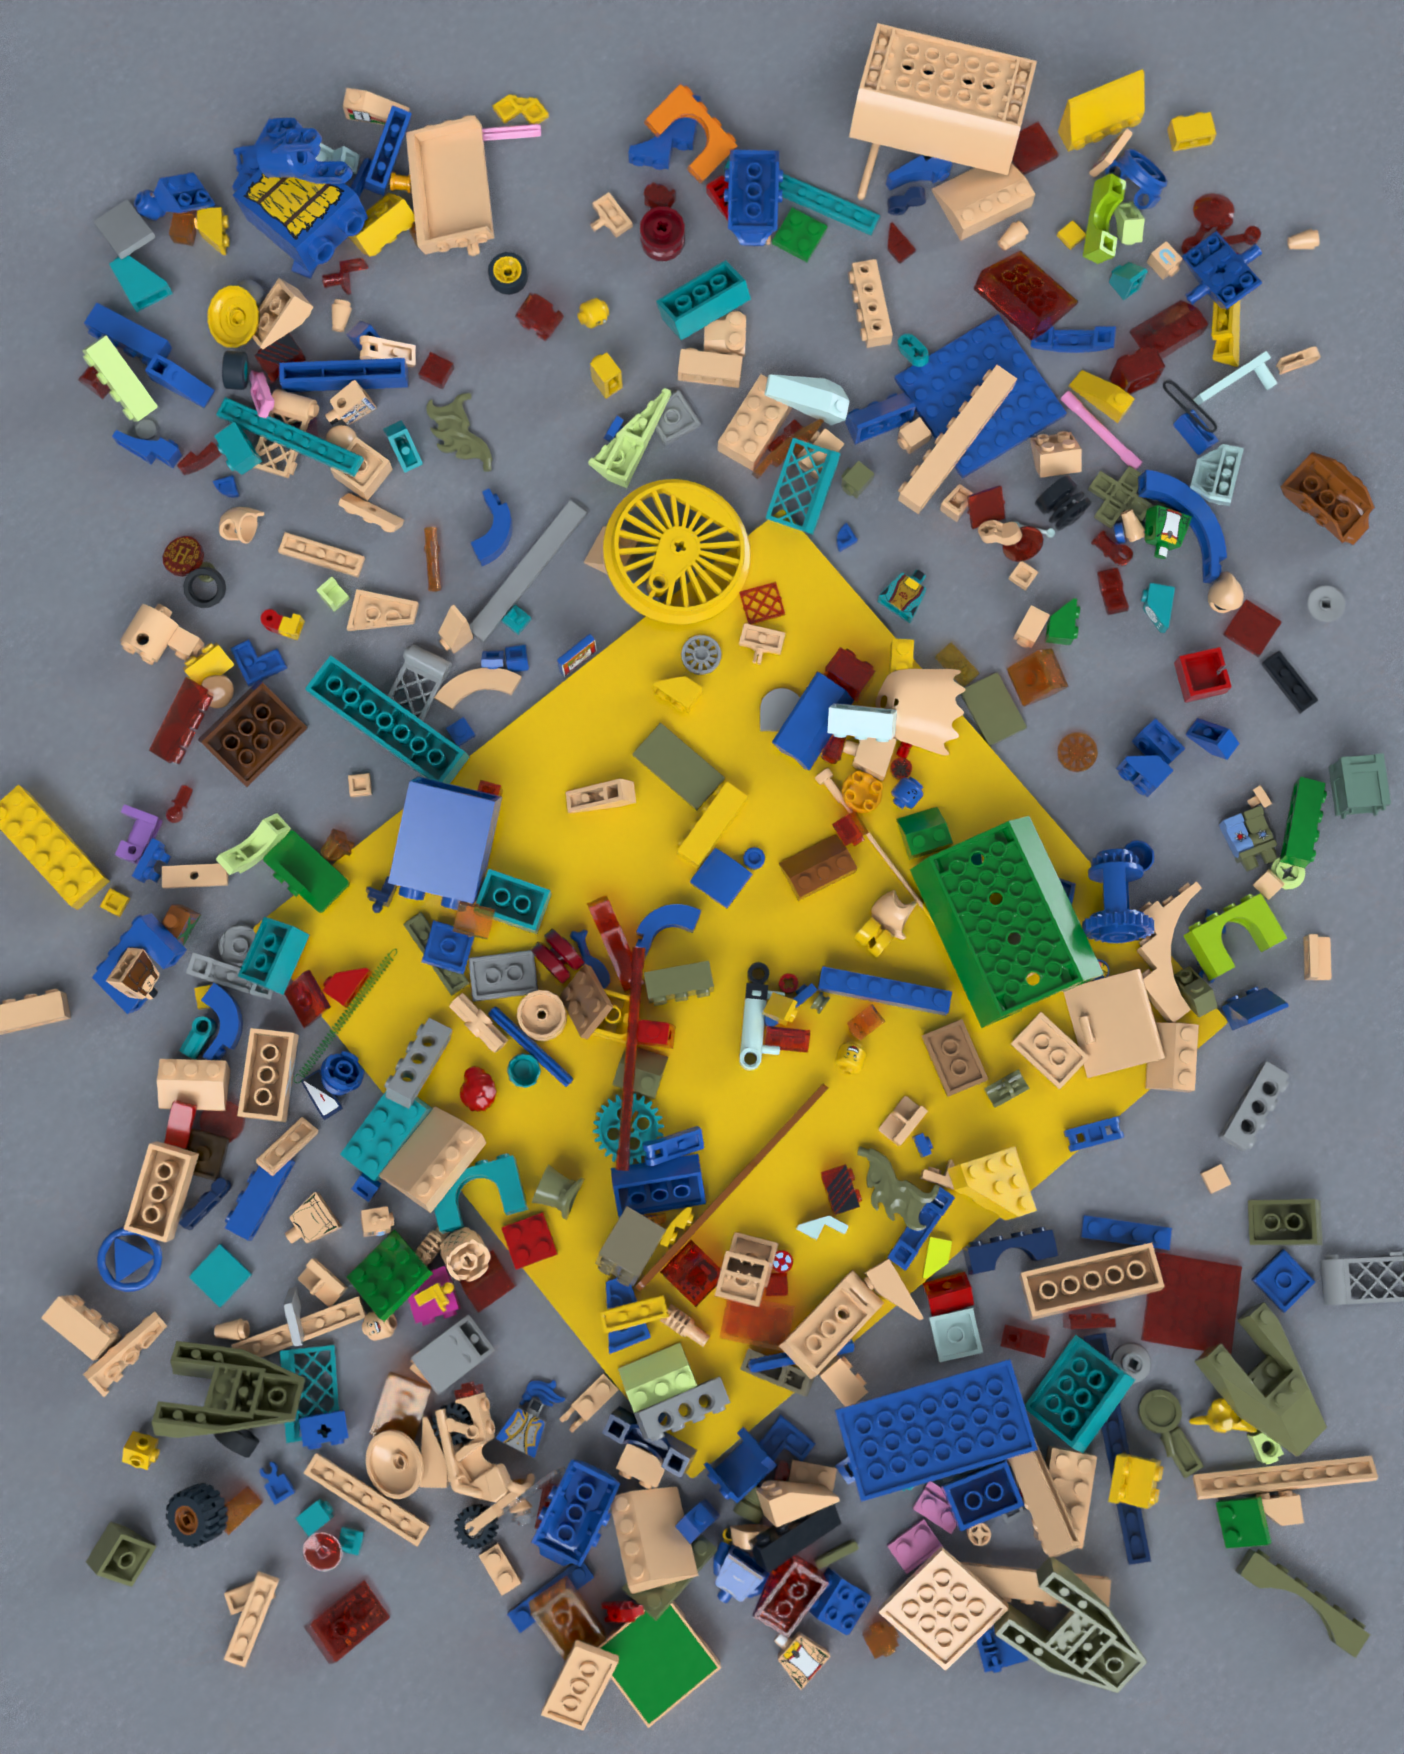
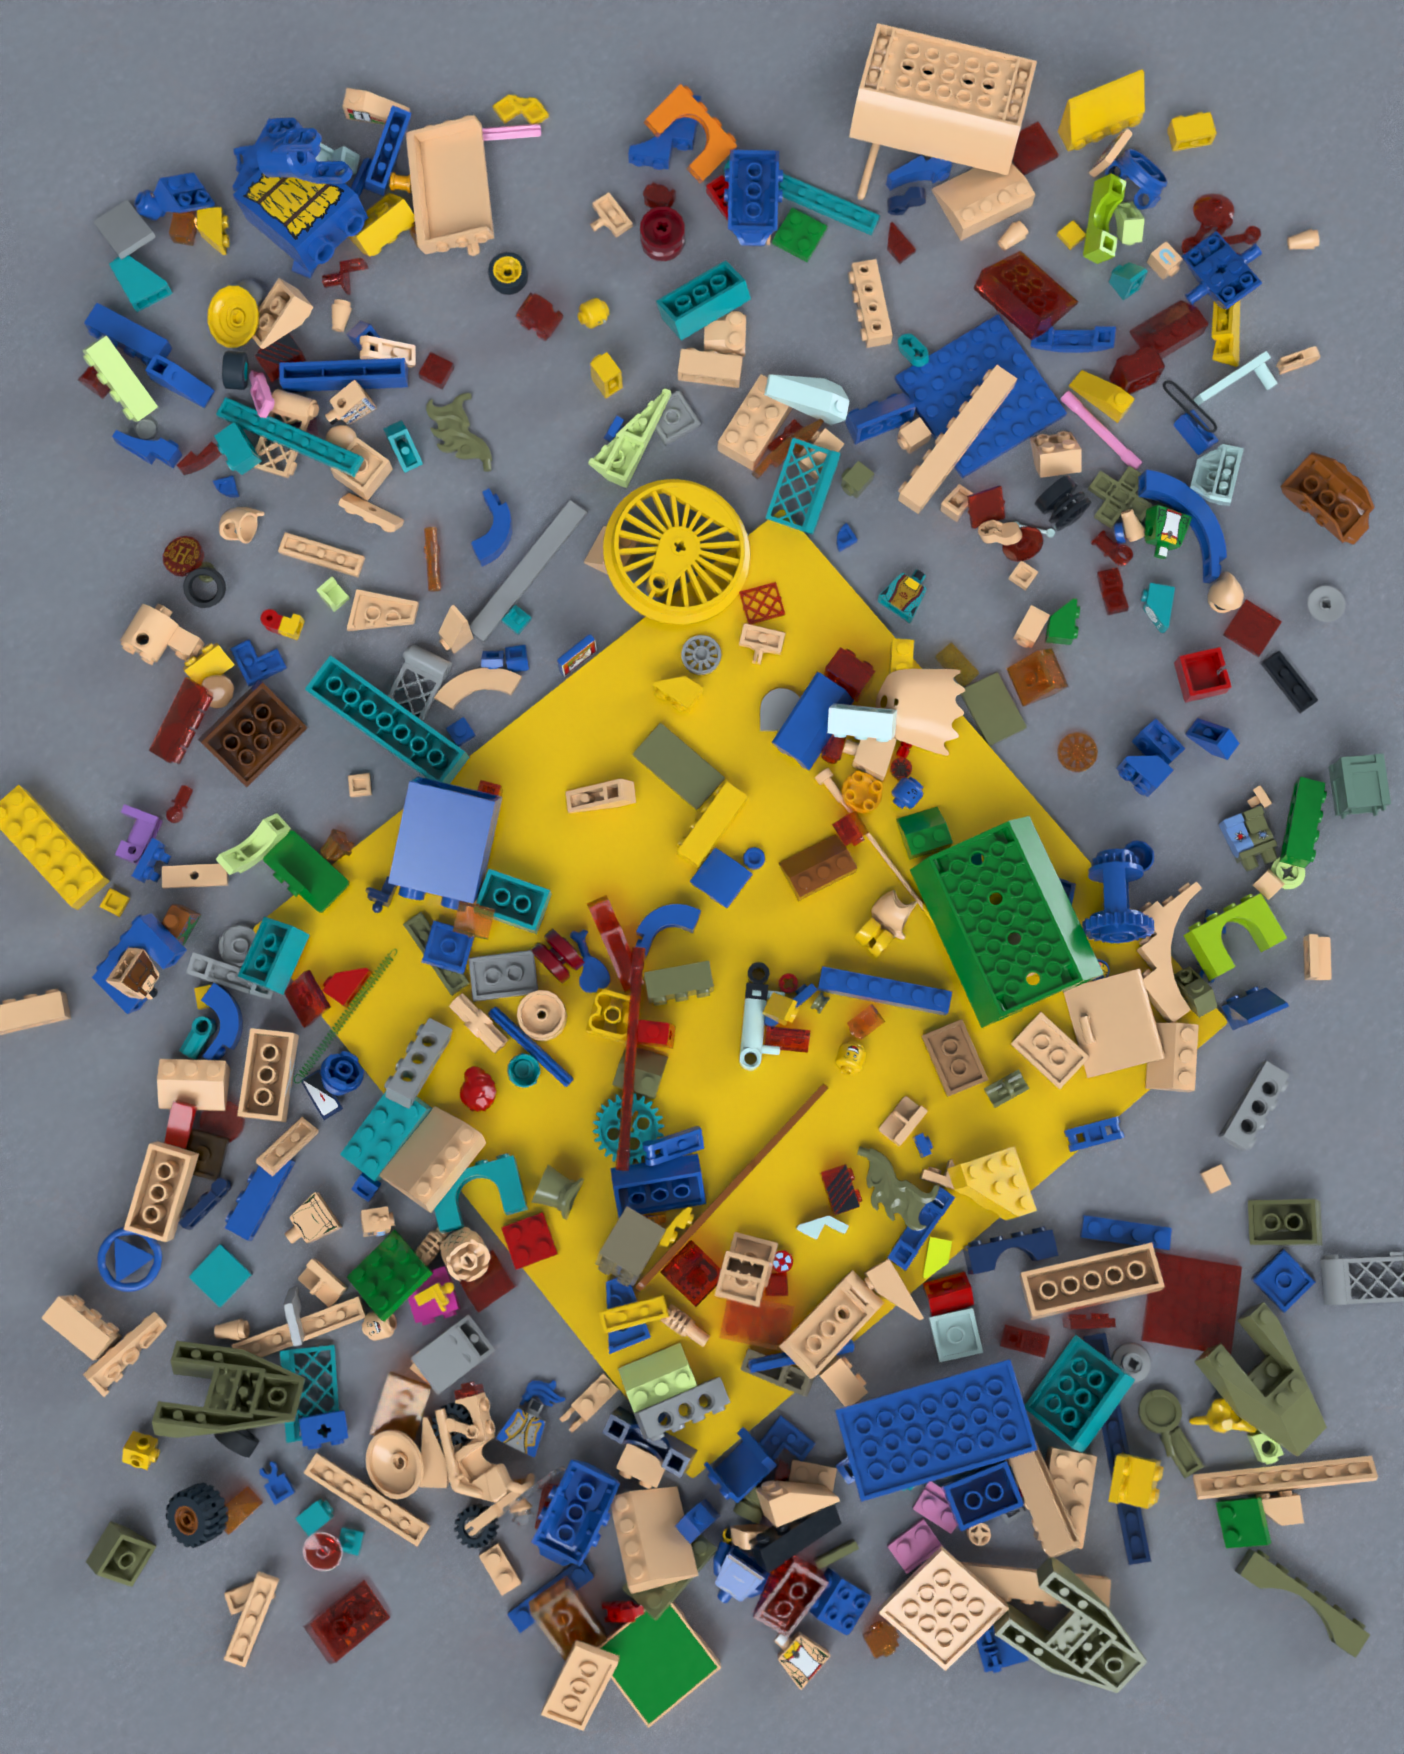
medium nougat plate [560,964,613,1039] -> none

